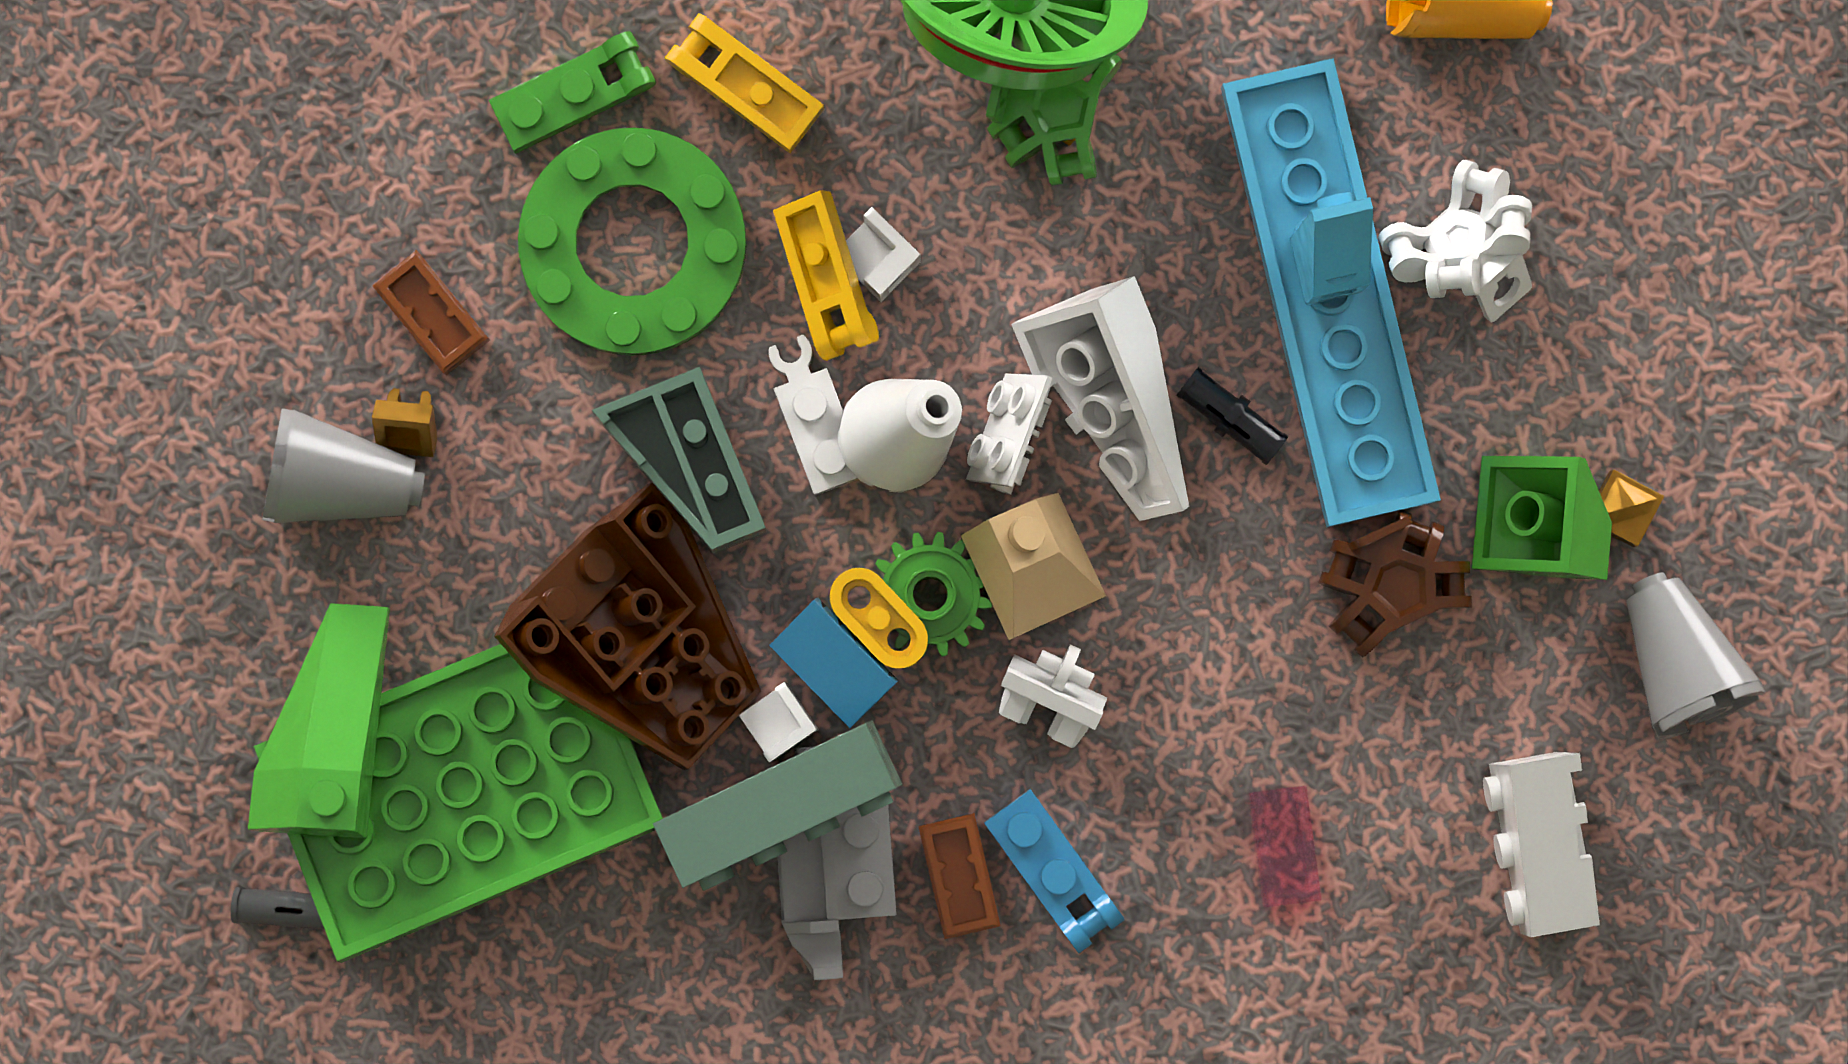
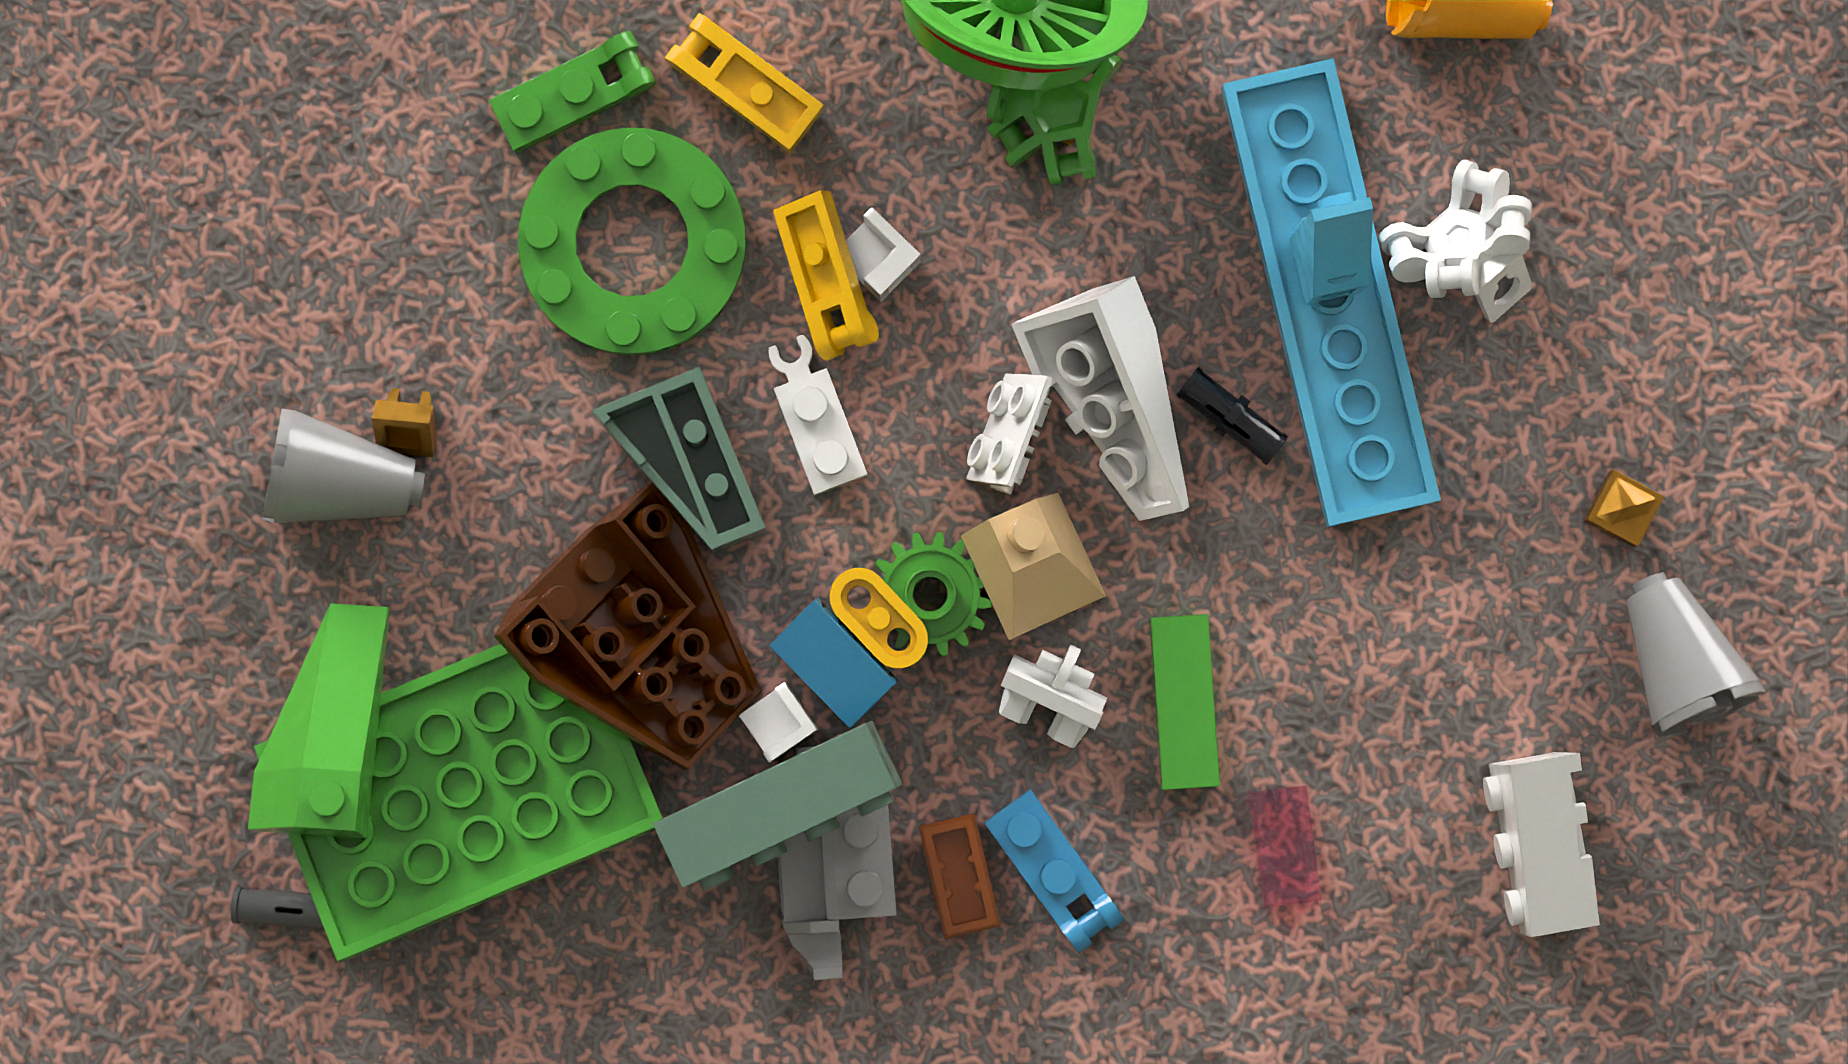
dark orange plate [372,250,490,376] -> none
white cone [838,379,962,493] -> none
reddish brown piece [1318,510,1472,658] -> none
bright green slope [1472,456,1612,580] -> none
none -> bright green tile [1149,614,1220,790]

